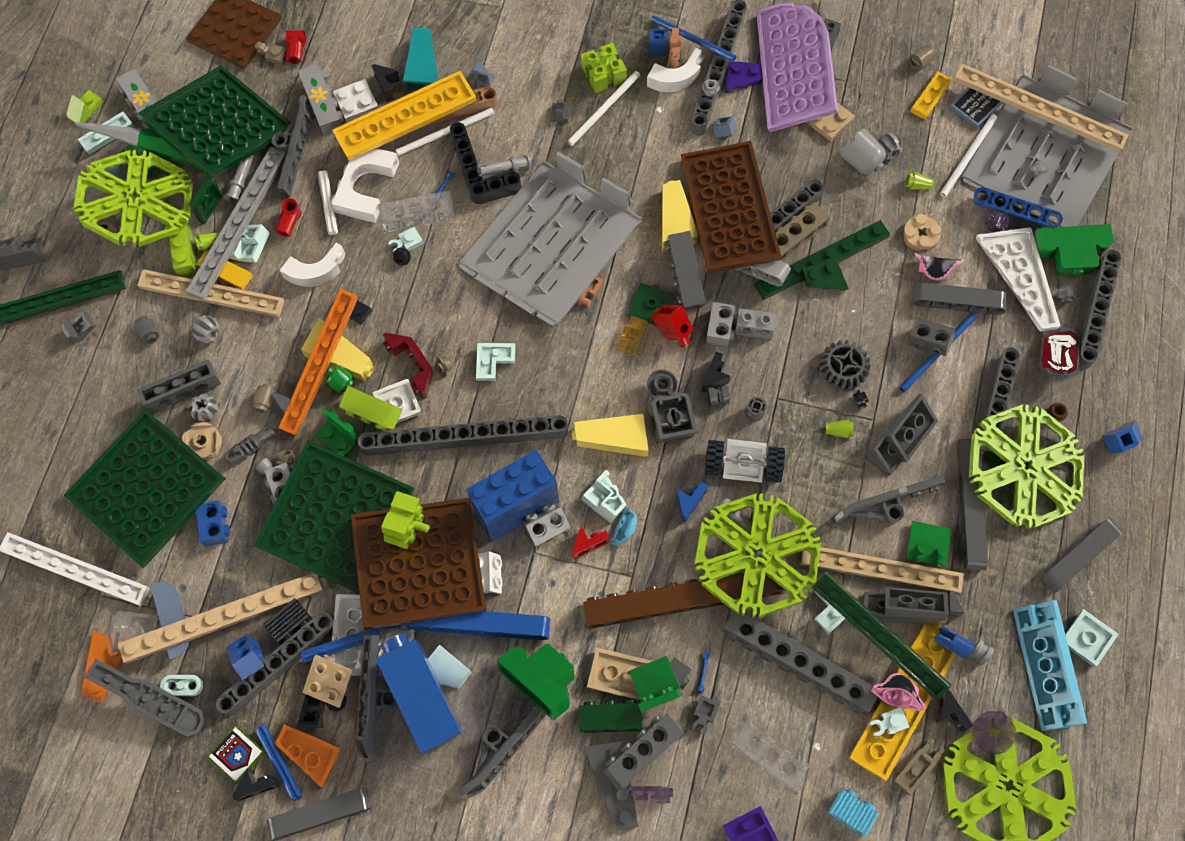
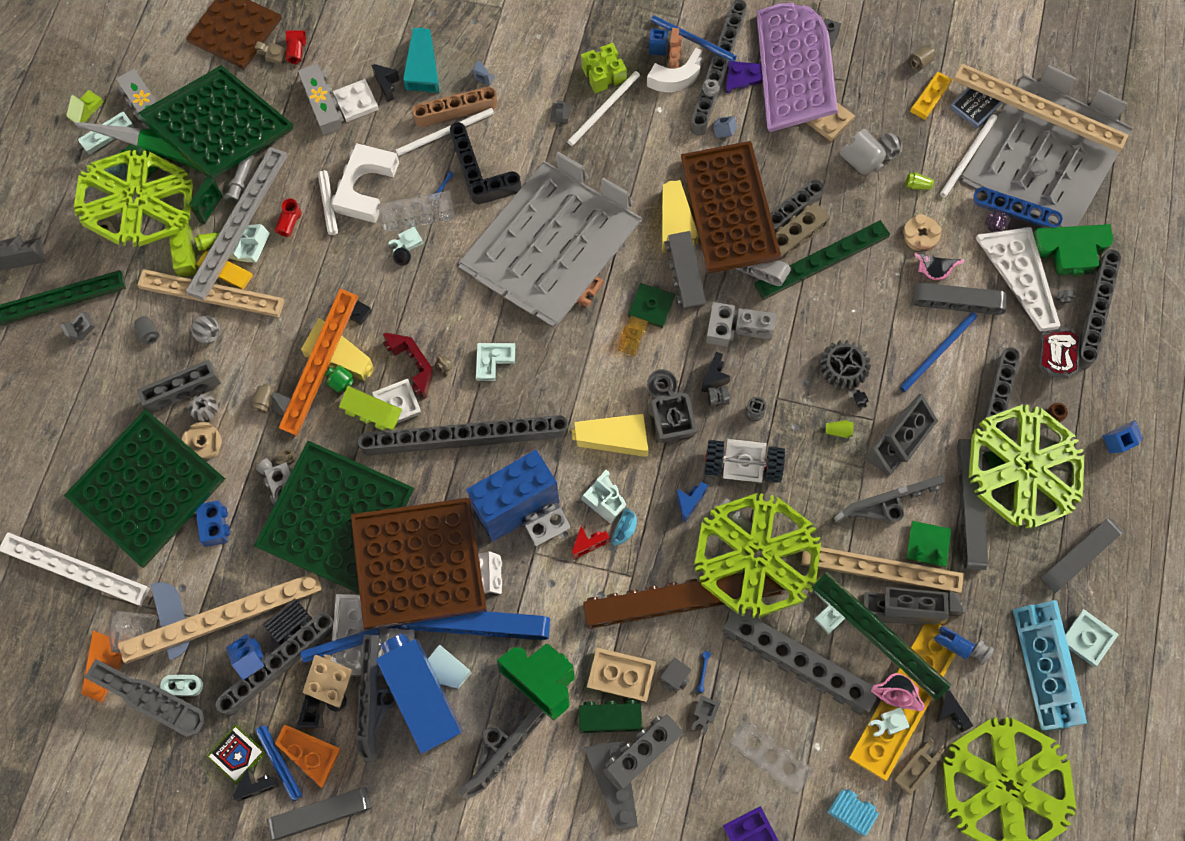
dark grey hinge [224,425,275,466] -> none
dark grey piece [272,95,314,197] -> none
white arch [280,243,345,287] -> none
green bracket [314,408,358,457] -> none
yellow plate [332,71,477,161] -> none
lime brick [381,491,430,549] -> none
light grey pin [477,154,532,176] -> none
clear purple hinge [627,786,673,804] -> none
green bracket [629,656,683,712] -> none
red torso [650,305,693,348] -> none
dark green wing [800,256,849,291] -> none
dark grey brick [910,318,955,356] -> none
plate [972,711,1016,754] -> none

